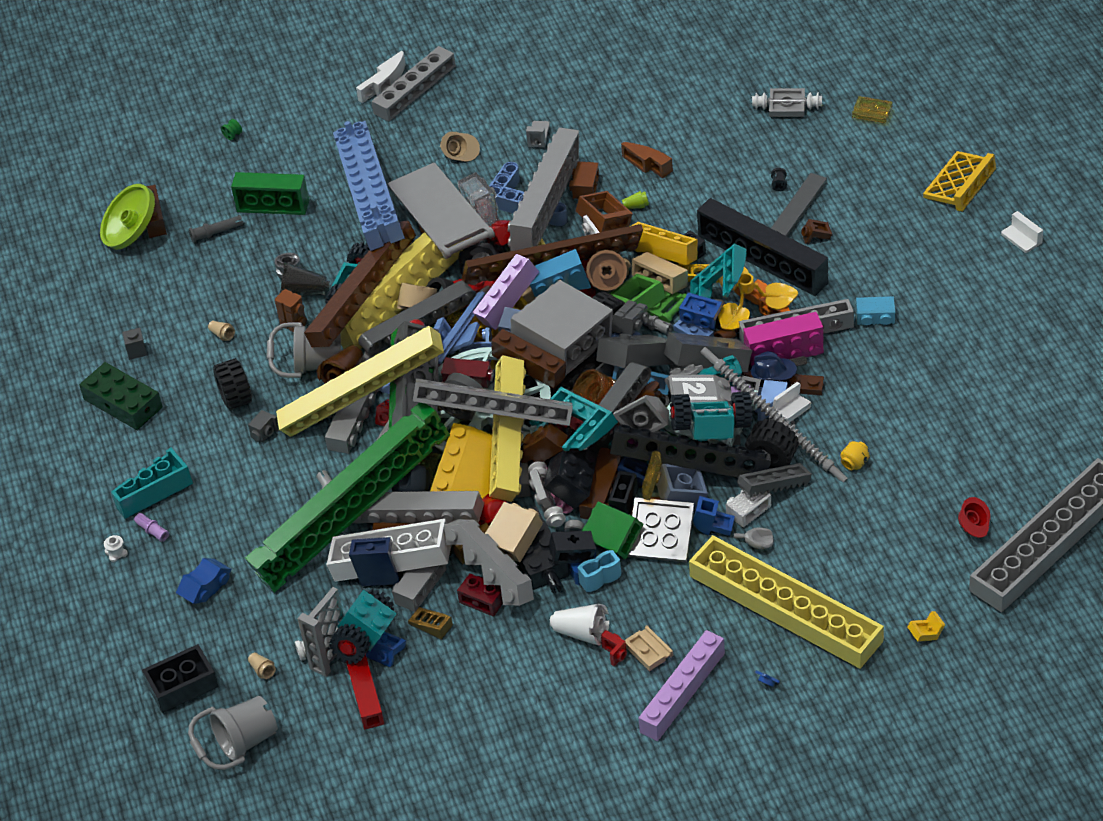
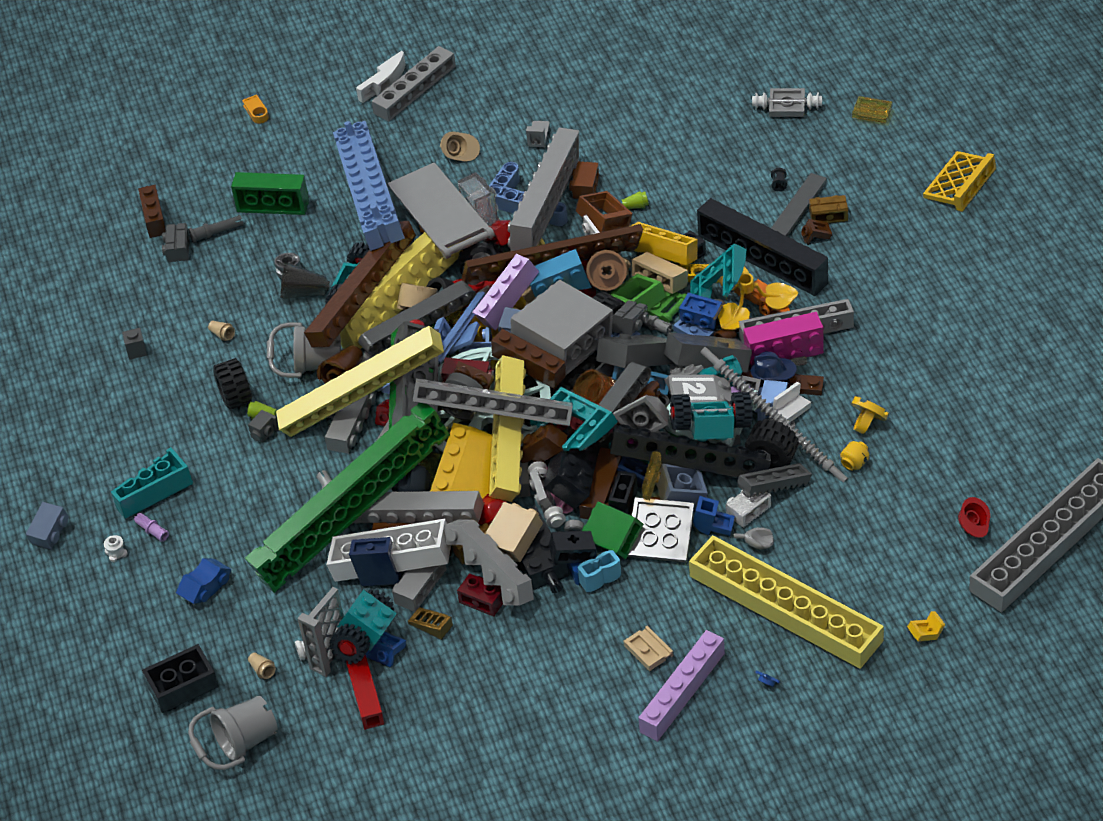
dark green brick [79,362,163,430] -> none
lime dish [100,184,155,250] -> none
green wheel [221,119,242,140] -> none
dark orange brick [275,289,307,332] -> none
white cone [550,604,609,645] -> none
red bracket [601,630,627,667] -> none
dark orange slope [621,142,673,178] -> none
medium azure brick [856,296,895,325] -> none
white panel [1001,211,1043,253] -> none
none -> sand blue brick [25,502,69,550]
none -> dark grey brick [162,223,190,262]
none -> light orange piece [242,94,269,124]
none -> lime cone [247,401,277,419]
none -> reddish brown tile [453,361,494,390]
none -> pearl gold brick [809,195,848,223]
none -> yellow tile [851,396,889,434]

